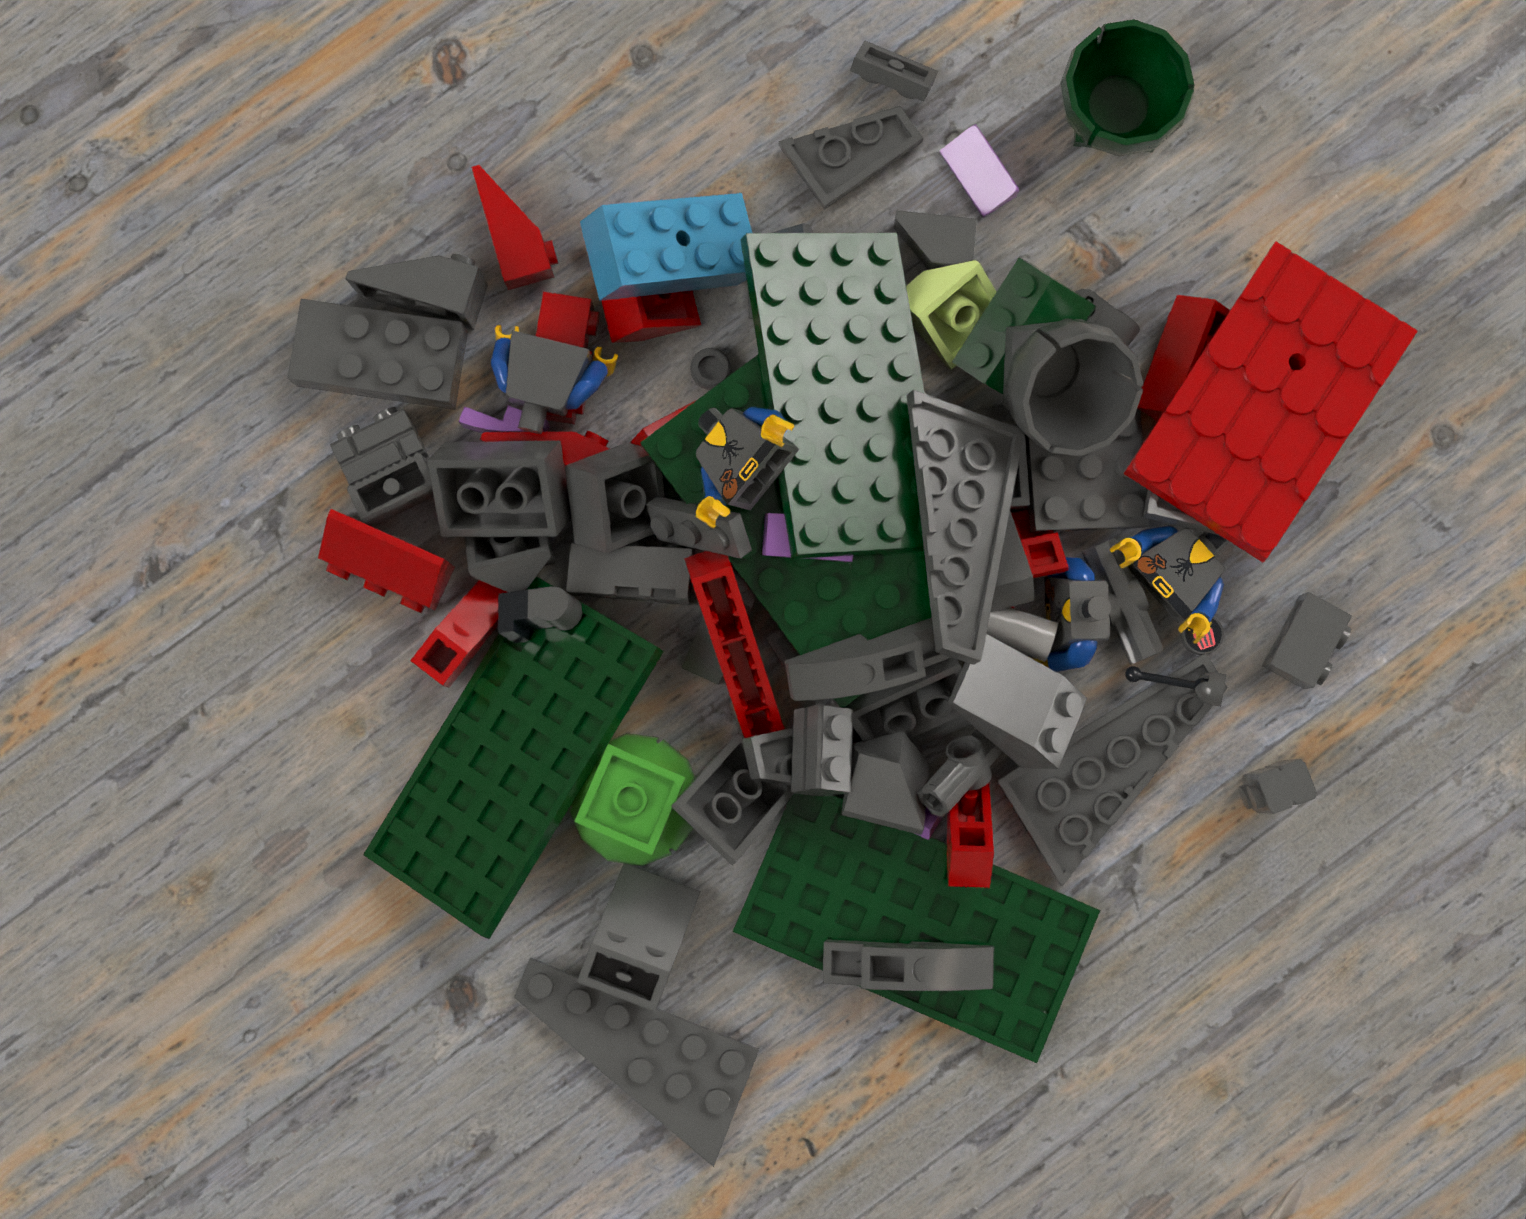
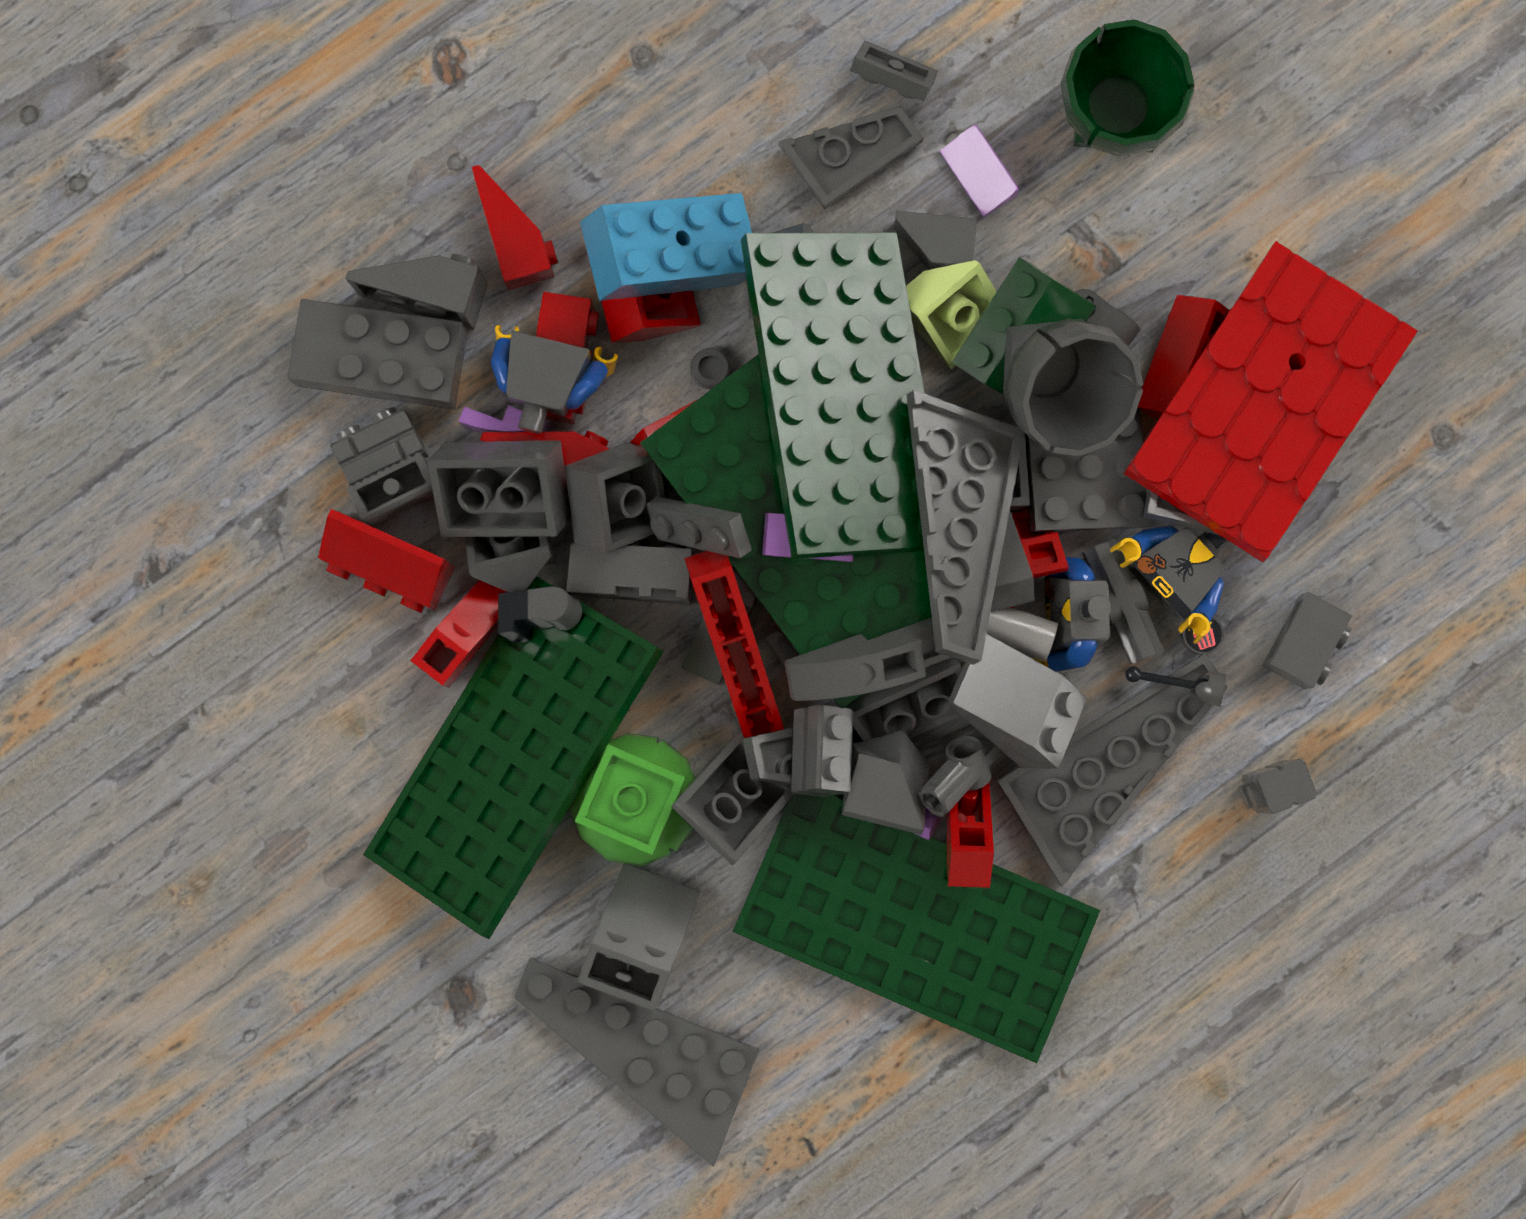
torso [696,407,799,529] -> none
dark grey slope [823,939,994,991] -> none

